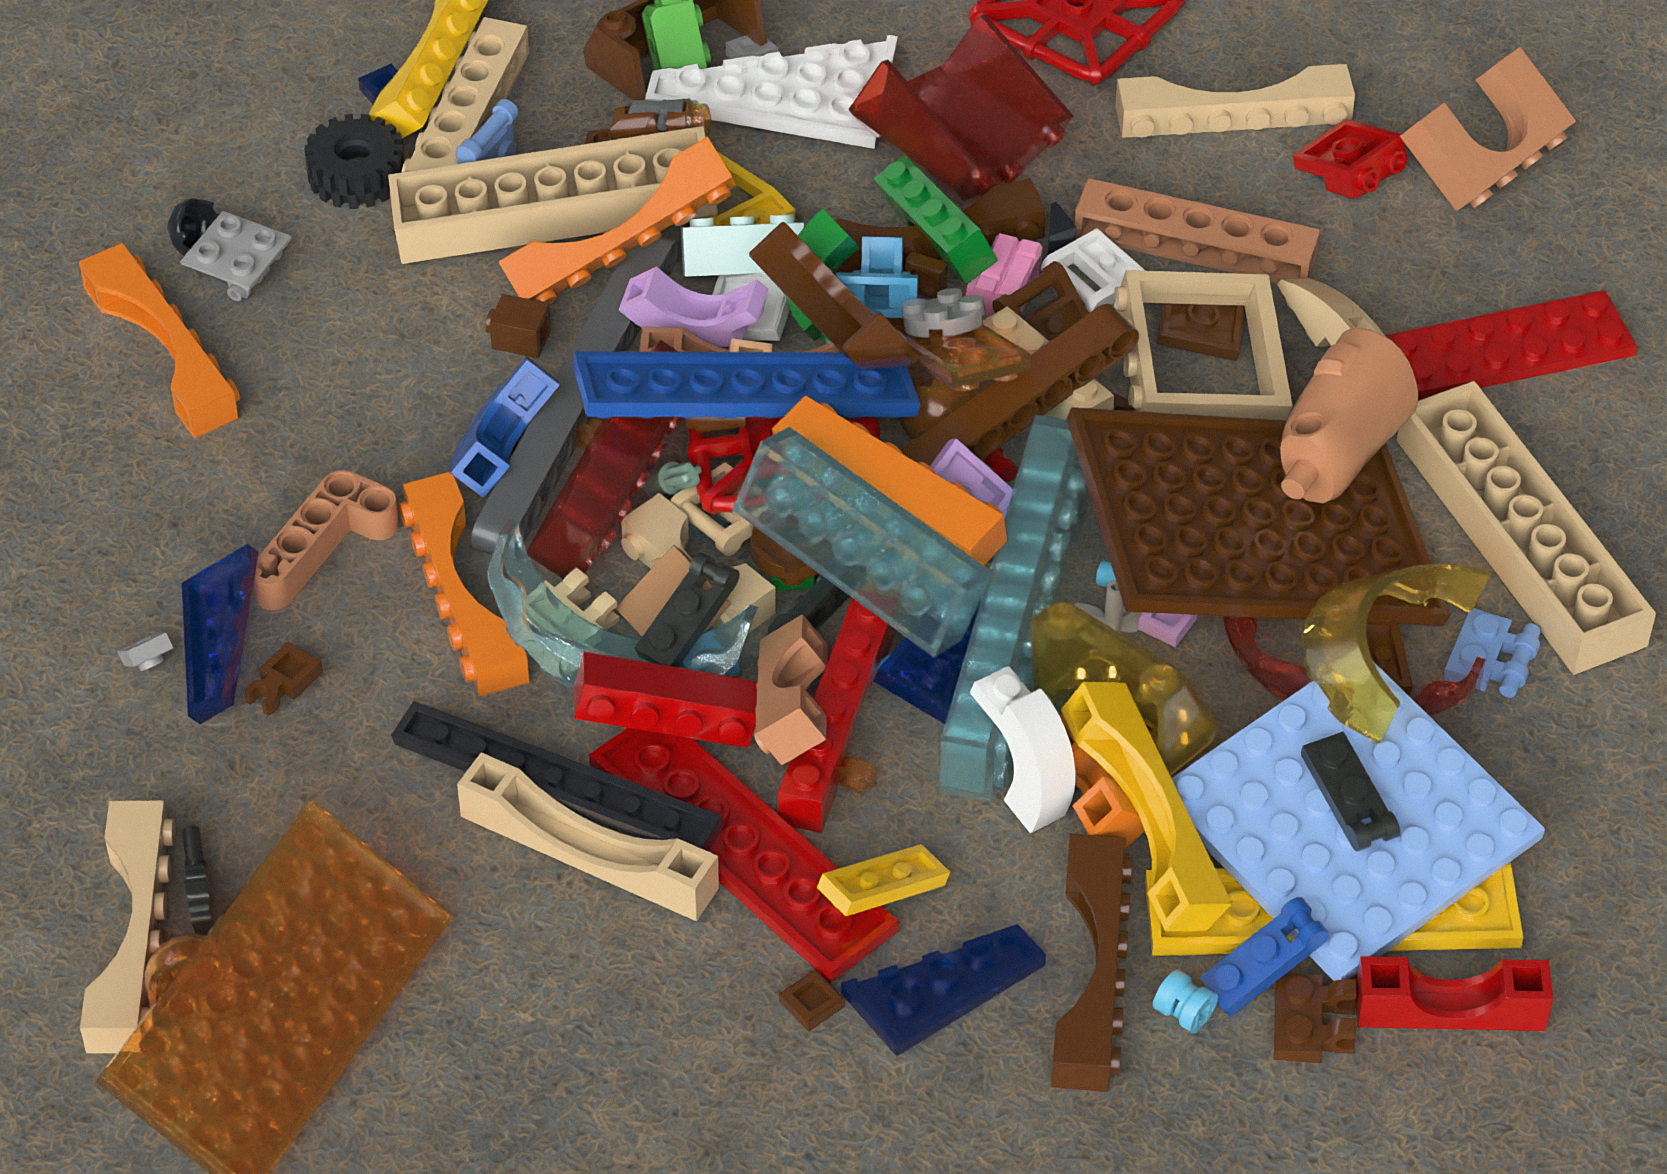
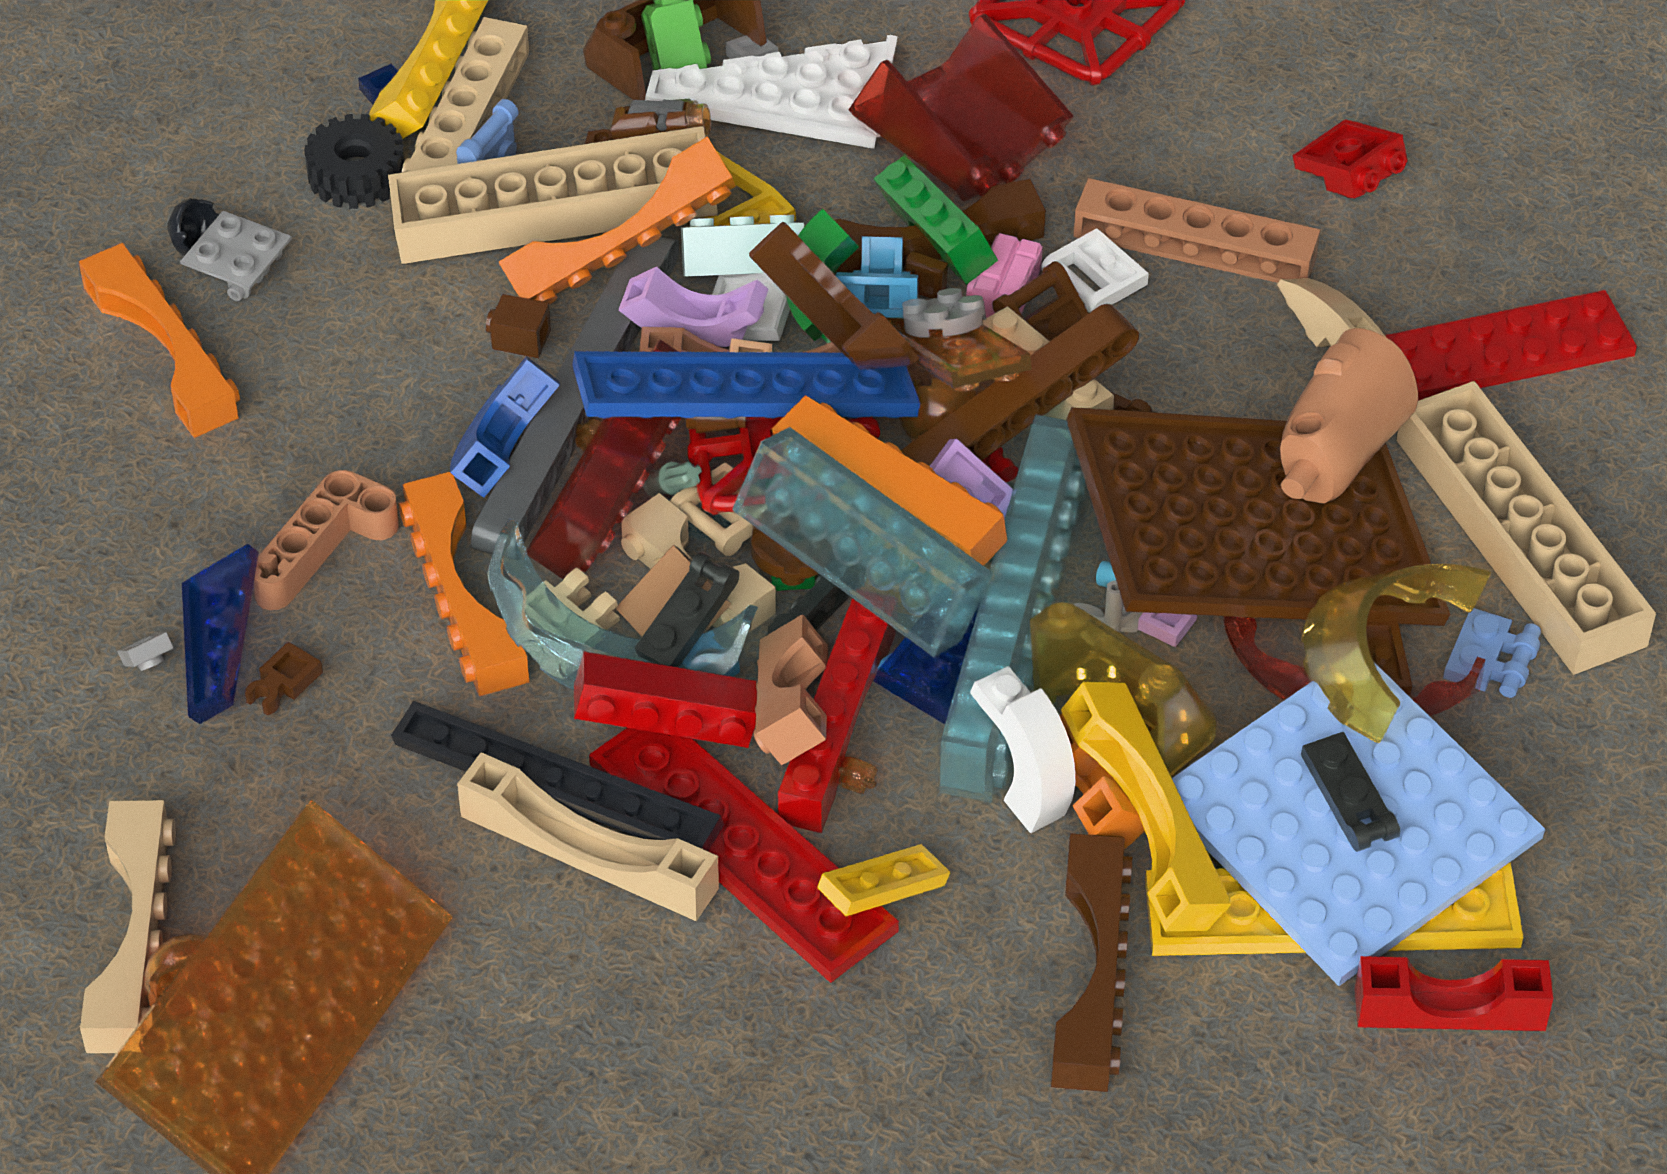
pearl dark grey piece [182,825,214,943] -> none
reddish brown tile [779,969,845,1032] -> none
clear blue wing [841,924,1046,1057] -> none
black slope [1047,202,1076,256] -> none
tan window [1114,270,1293,421] -> none
tan arch [1115,64,1355,138] -> none
medium azure wheel [1153,969,1218,1034] -> none
reddish brown plate [1157,303,1245,361] -> none
blue plate [1200,897,1329,1016] -> none
reddish brown plate [1274,973,1356,1063] -> none
nougat arch [1400,47,1576,211] -> none

